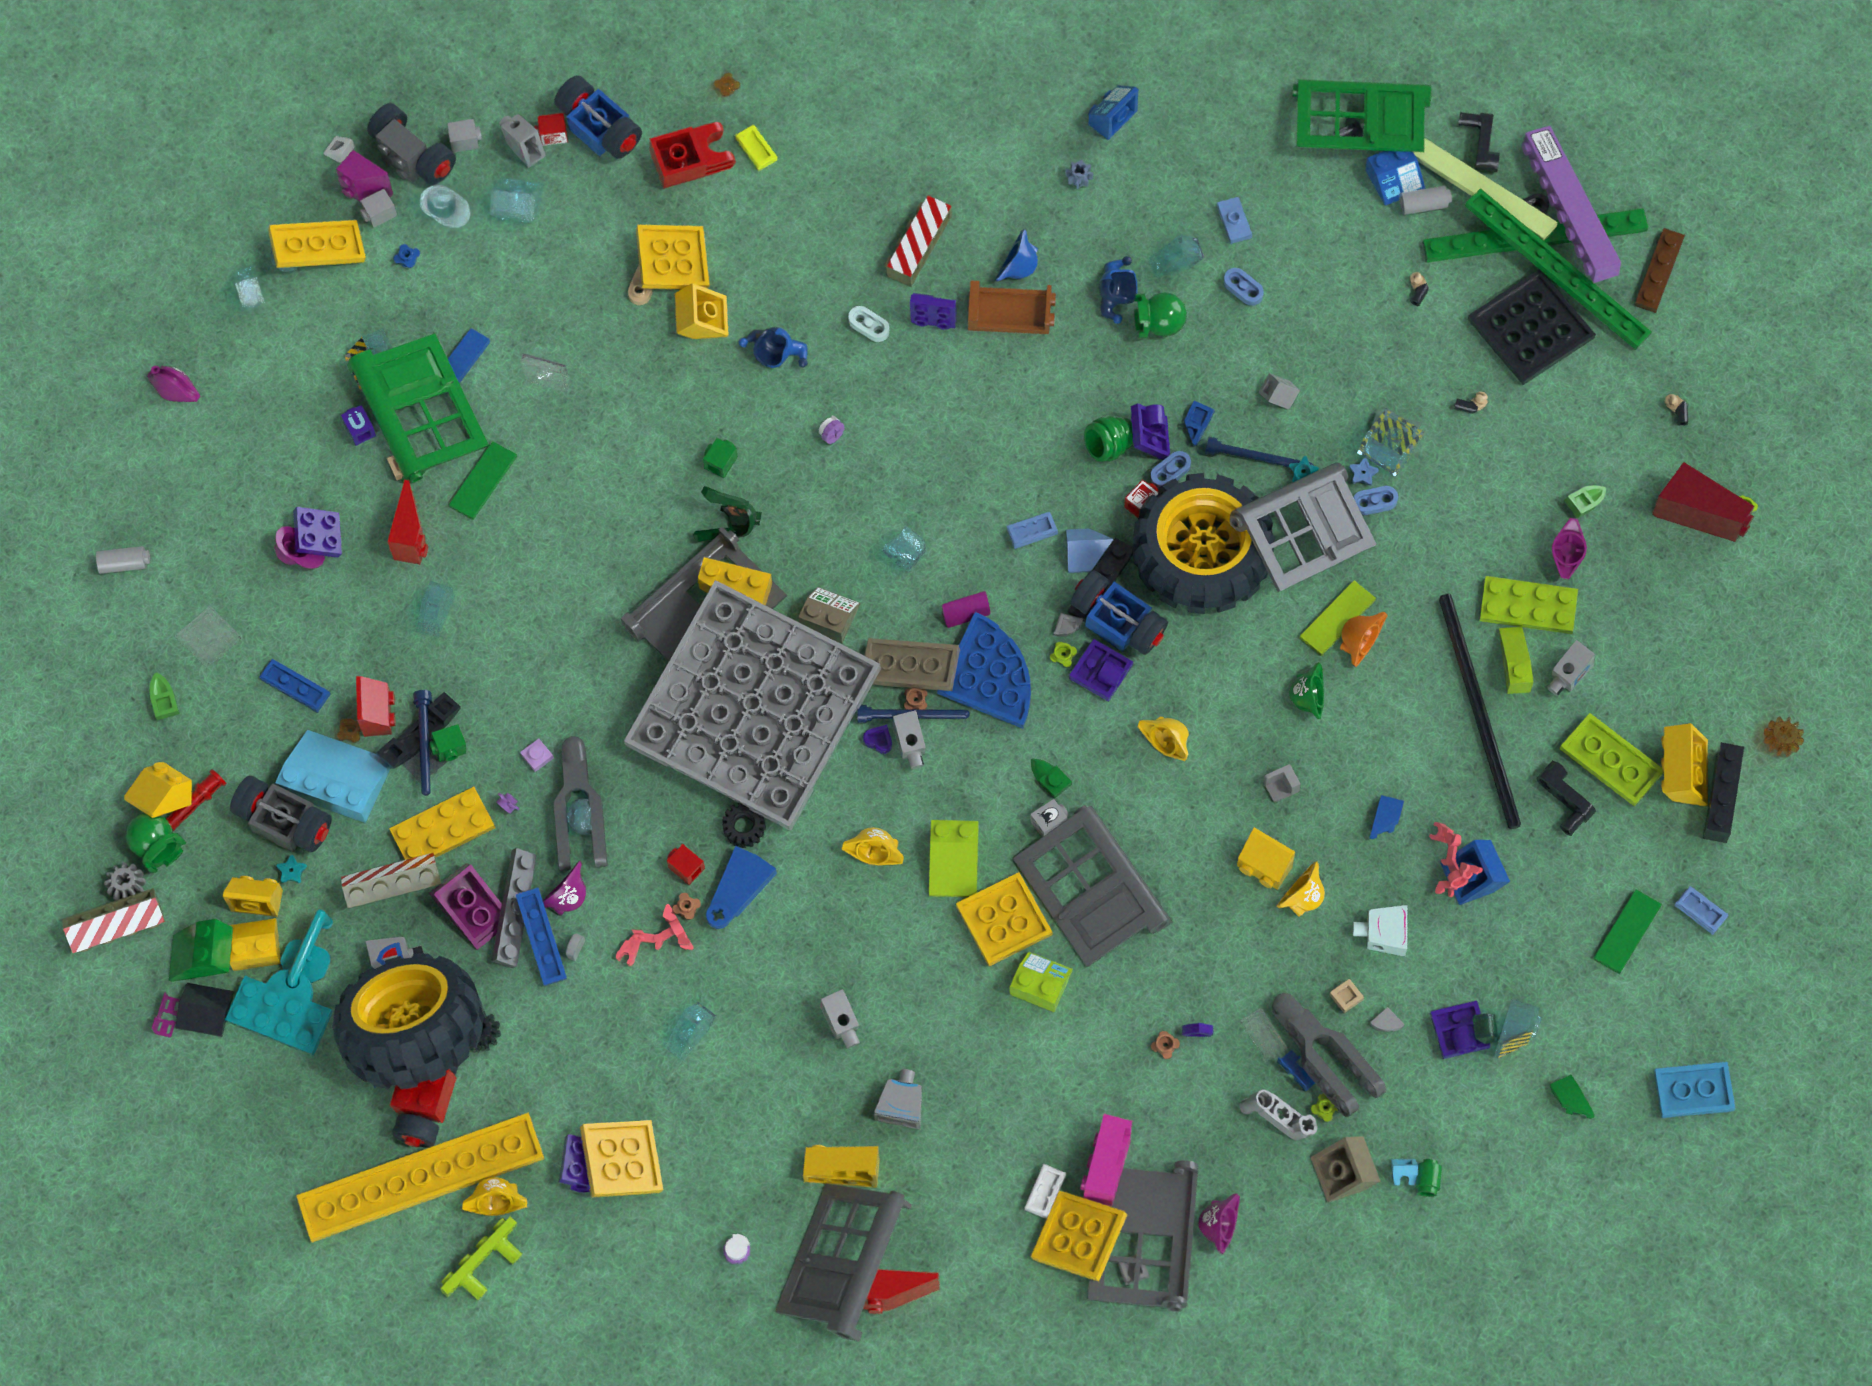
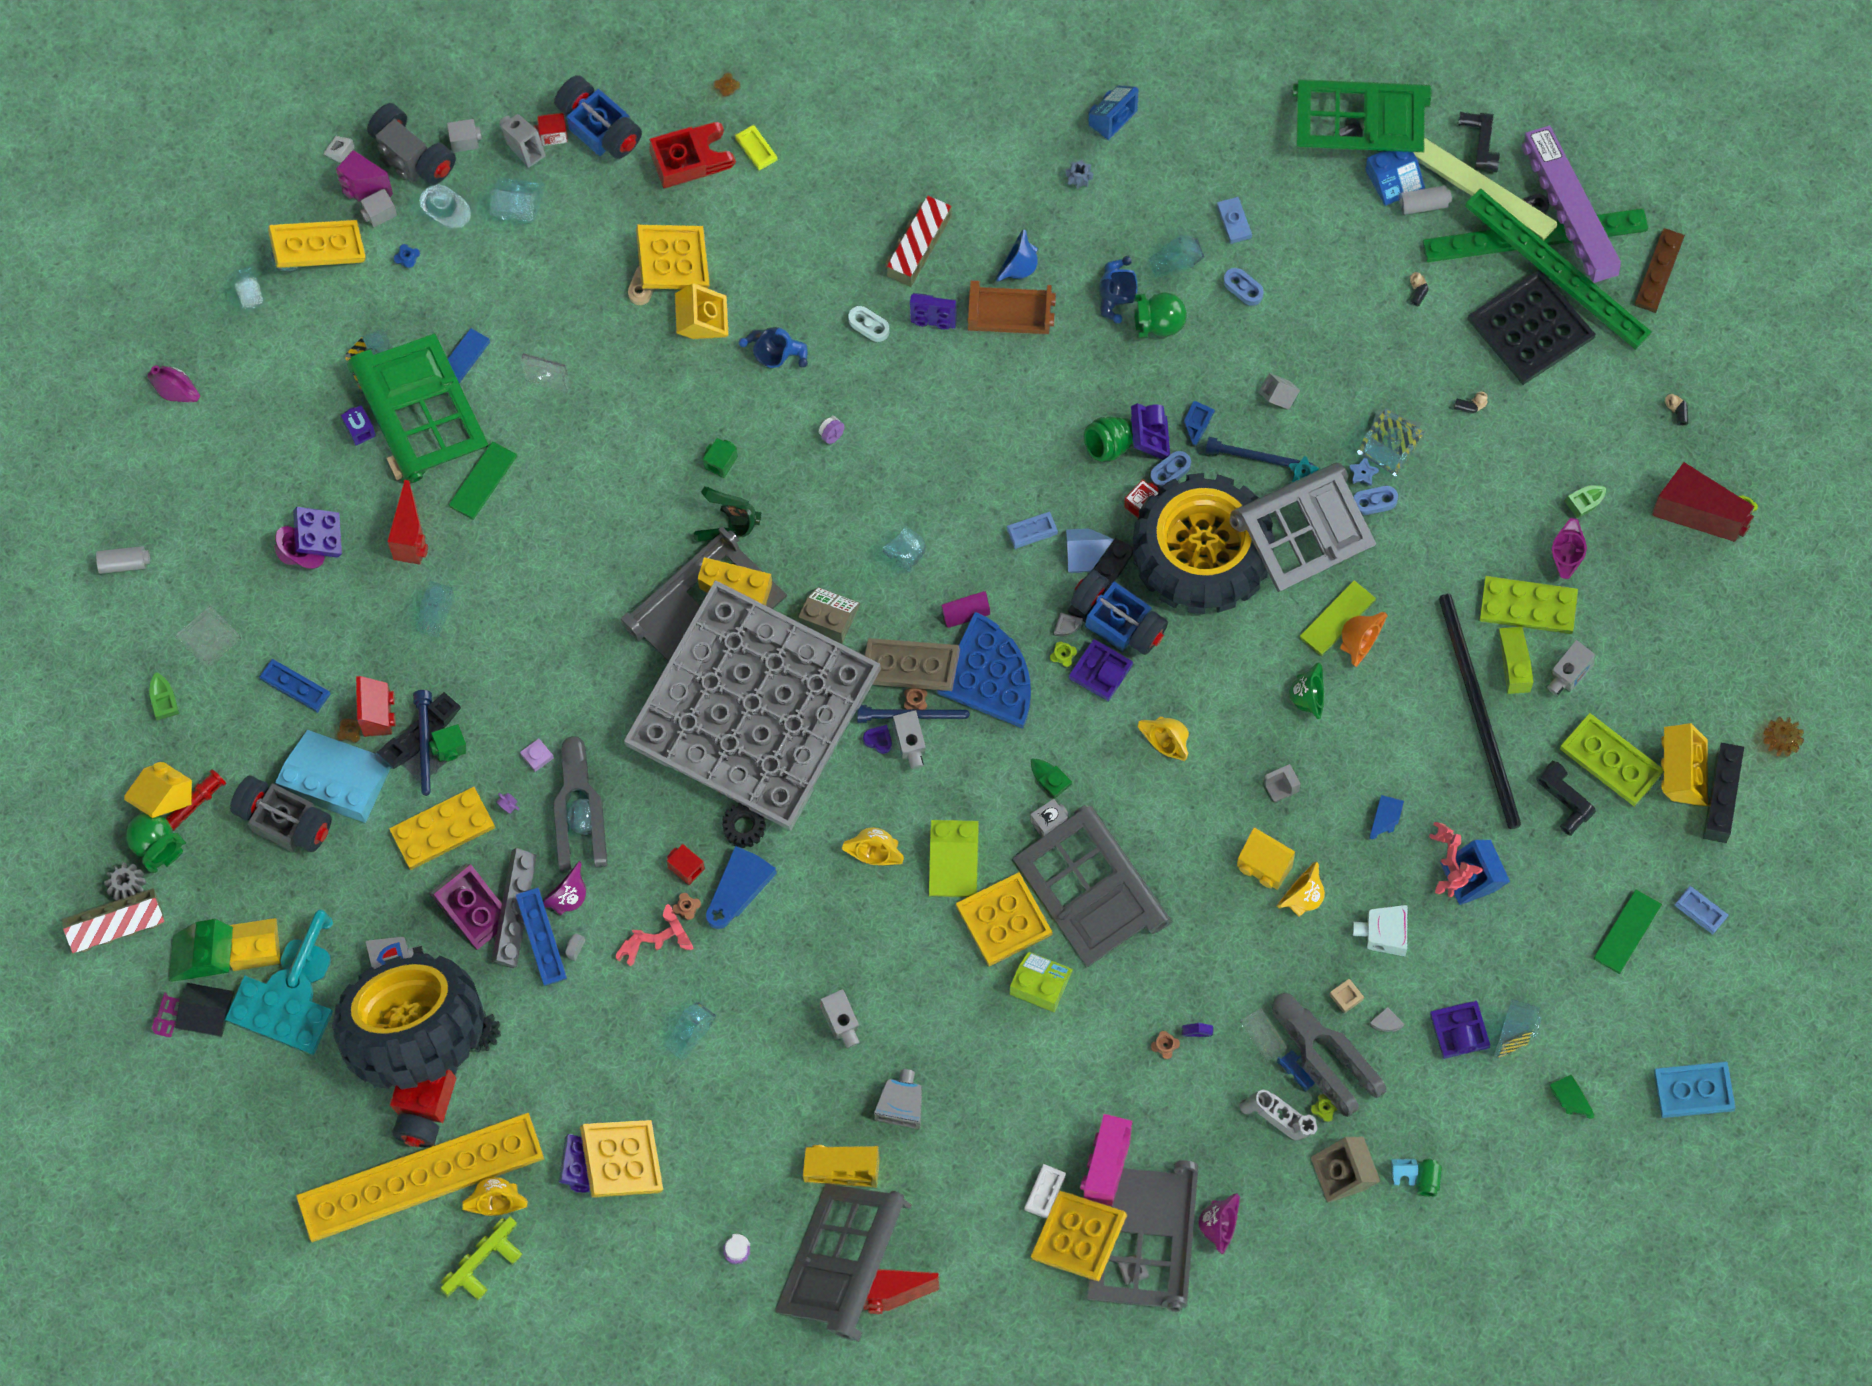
yellow slope [223,876,283,917] -> none
teal plate [276,855,307,883] -> none
brick [341,853,441,908] -> none
clear green brick [1473,1013,1499,1044] -> none

